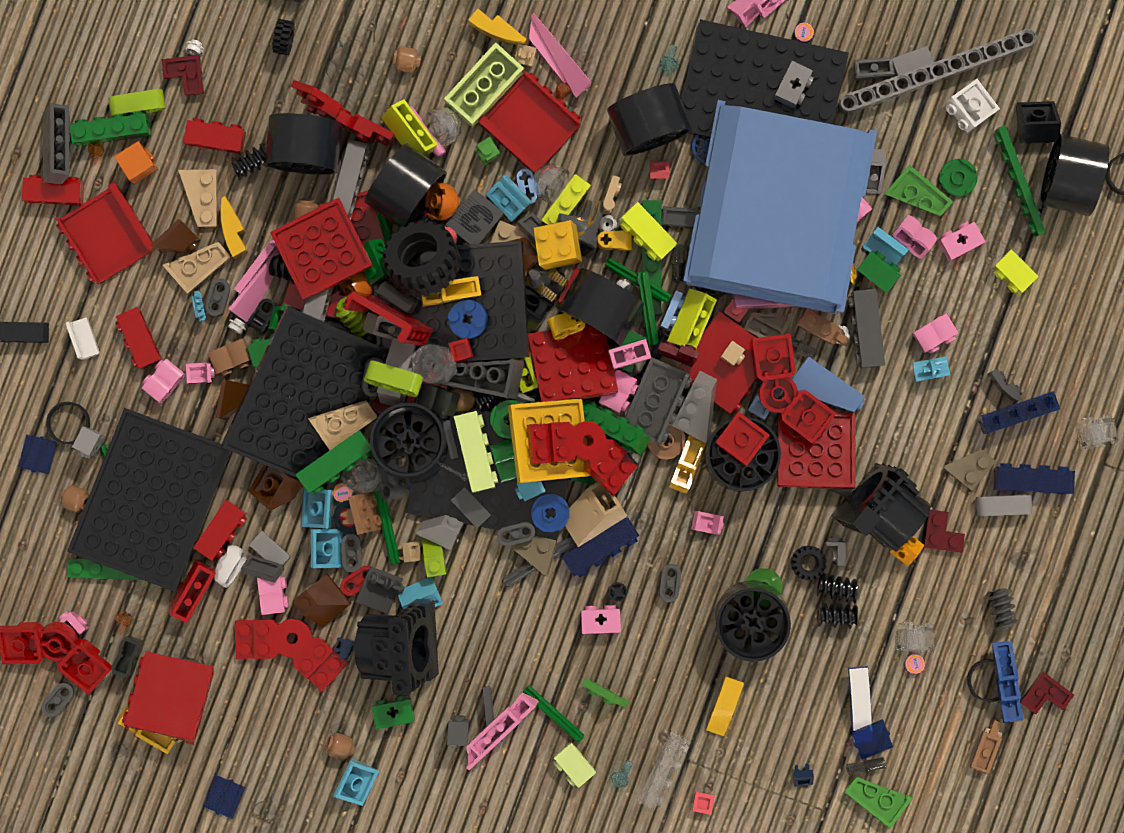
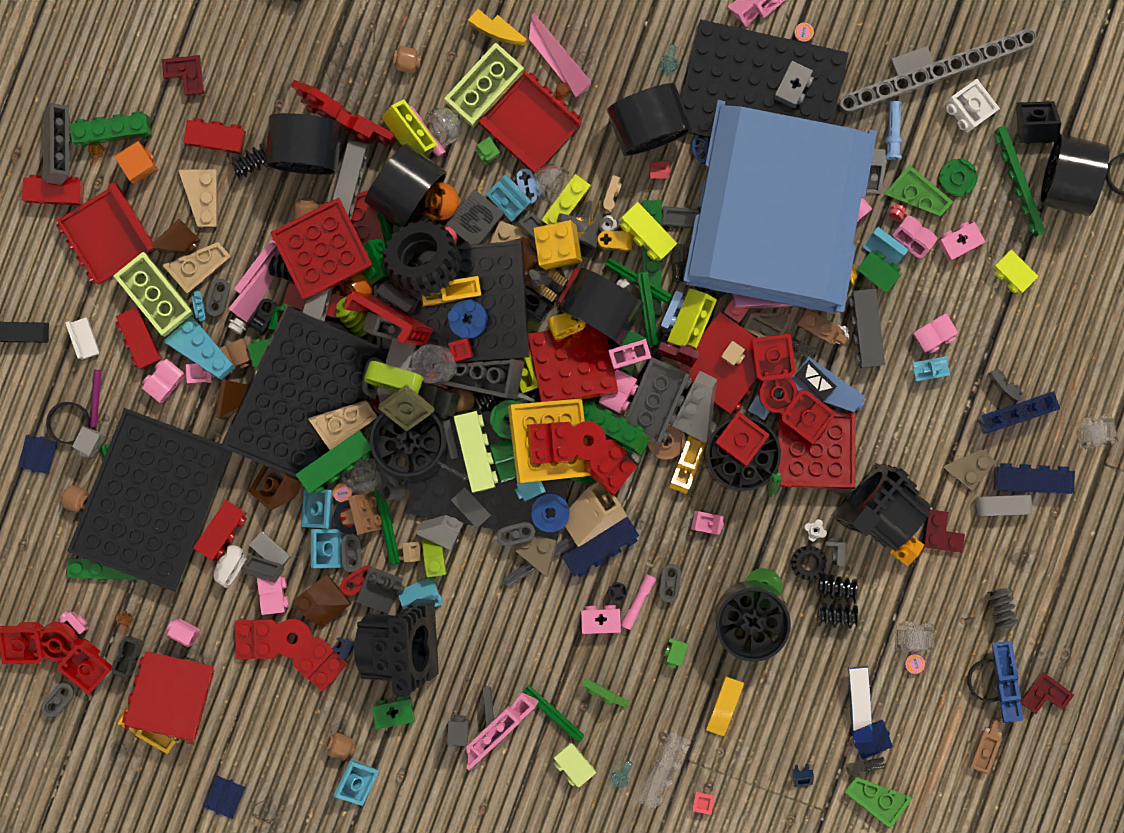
lime beam [108,89,166,118] -> none
red brick [167,560,216,623] -> none
white plate [185,39,204,56] -> none
yellow slope [221,196,248,259] -> none
black tyre [272,19,295,55] -> none
tan tile [514,44,537,68] -> none
dark grey brick [853,57,894,80] -> none
none -> magenta bar [89,369,102,427]
none -> yellowish green brick [114,252,195,337]
none -> medium azure wing [163,316,236,380]
none -> bright pink brick [166,619,201,647]
none -> olive plate [378,385,434,432]
none -> bright pink piece [621,574,657,630]
none -> bright green brick [664,637,689,668]
none -> green axle [767,472,782,497]
none -> black tile [796,360,837,401]
none -> white plate [805,519,827,541]
none -> light blue pin [885,101,902,160]
none -> coral plate [888,204,907,222]

